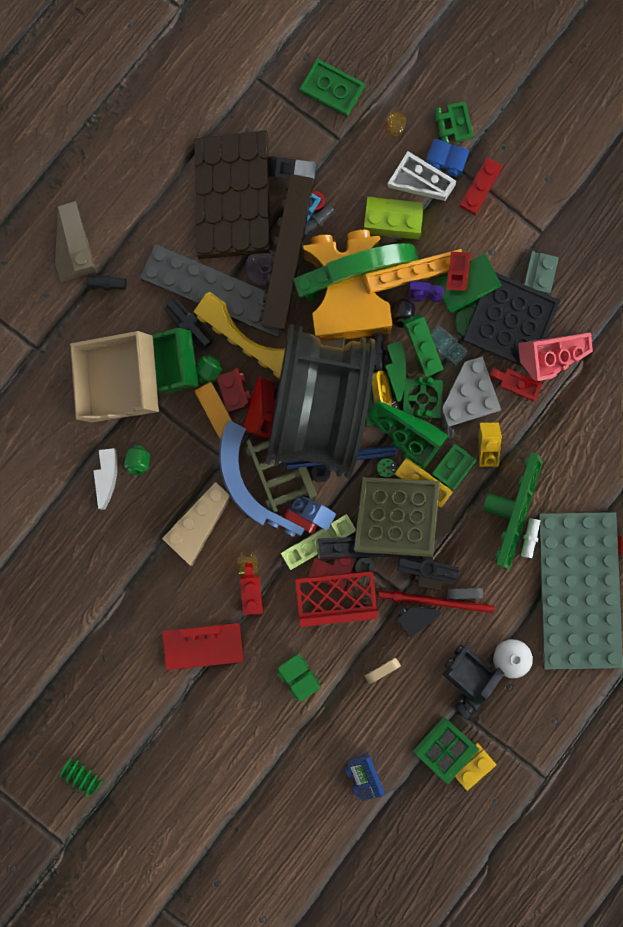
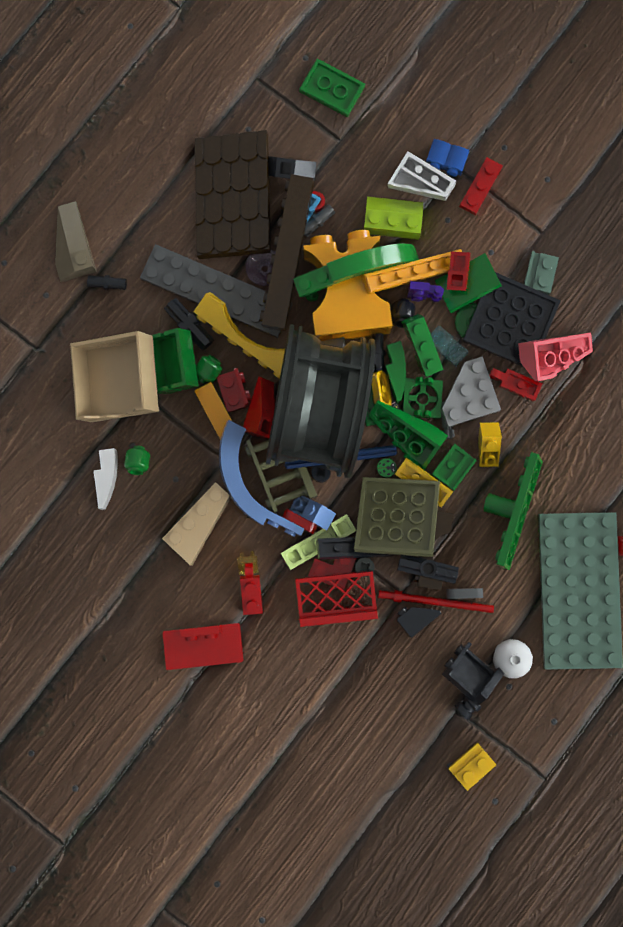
green piece [59,756,104,798] -> none
green piece [277,652,321,702] -> none
blue slope [345,752,385,801] -> none
tan beam [364,657,401,684] -> none
clear yellow wheel [386,111,406,136] -> none
green piece [413,717,480,785] -> none
green plate [434,101,474,144] -> none
white pin [521,518,540,559] -> none

